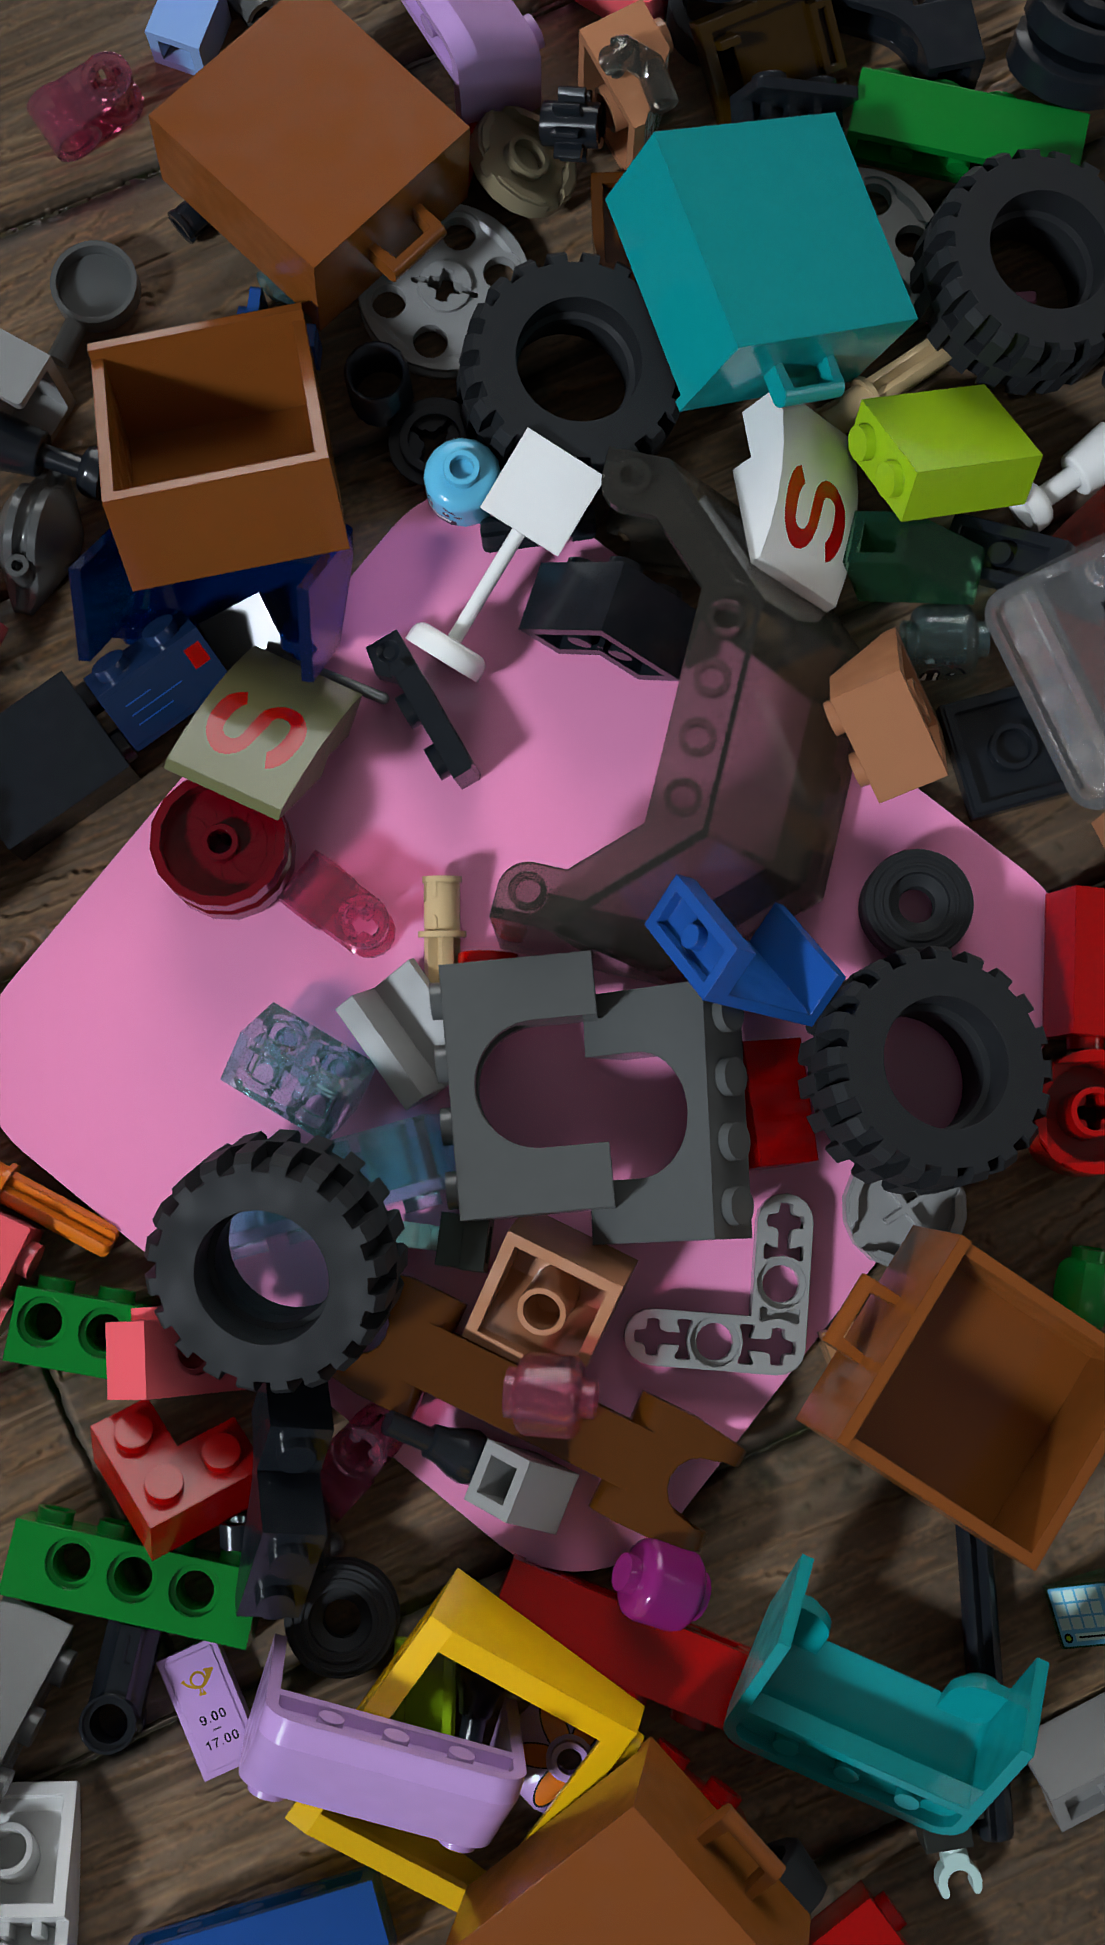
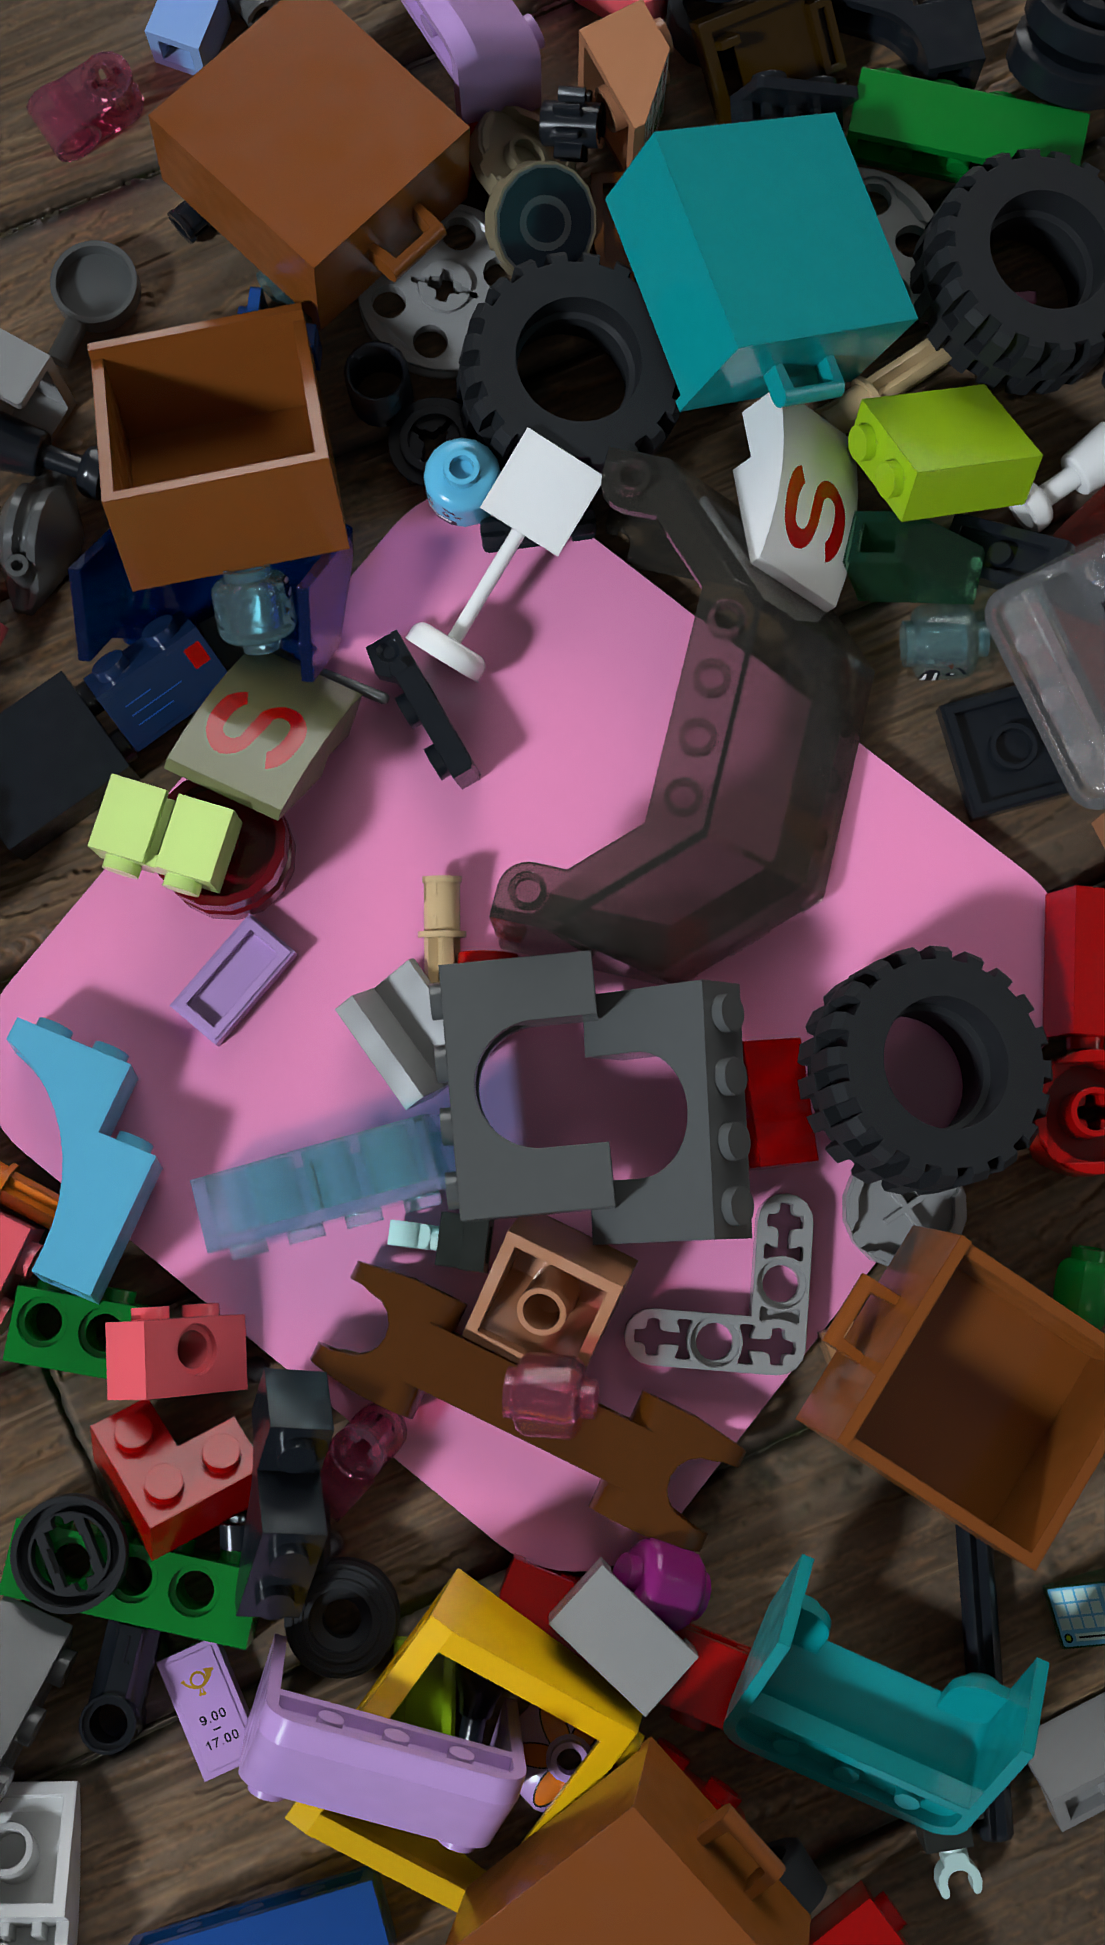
black tyre [144,1129,408,1394] -> none
clear light blue brick [220,1002,376,1139] -> none
clear pink piece [277,850,396,958] -> none
black piece [381,1410,491,1485] -> none
light grey brick [464,1439,579,1535] -> none
black brick [518,556,703,681] -> none
clear smoke arm [598,34,679,114] -> none
blue panel [644,874,846,1027] -> none
nougat slope [823,627,948,804] -> none
black tyre [858,849,974,956] -> none
none -> medium azure arch [6,1017,163,1305]
none -> black piece [10,1493,129,1614]
none -> yellowish green piece [87,774,243,897]
none -> lavender tile [170,913,298,1047]
none -> clear light blue head [211,564,297,655]
none -> black tile [485,161,596,276]
none -> light grey panel [549,1557,699,1717]

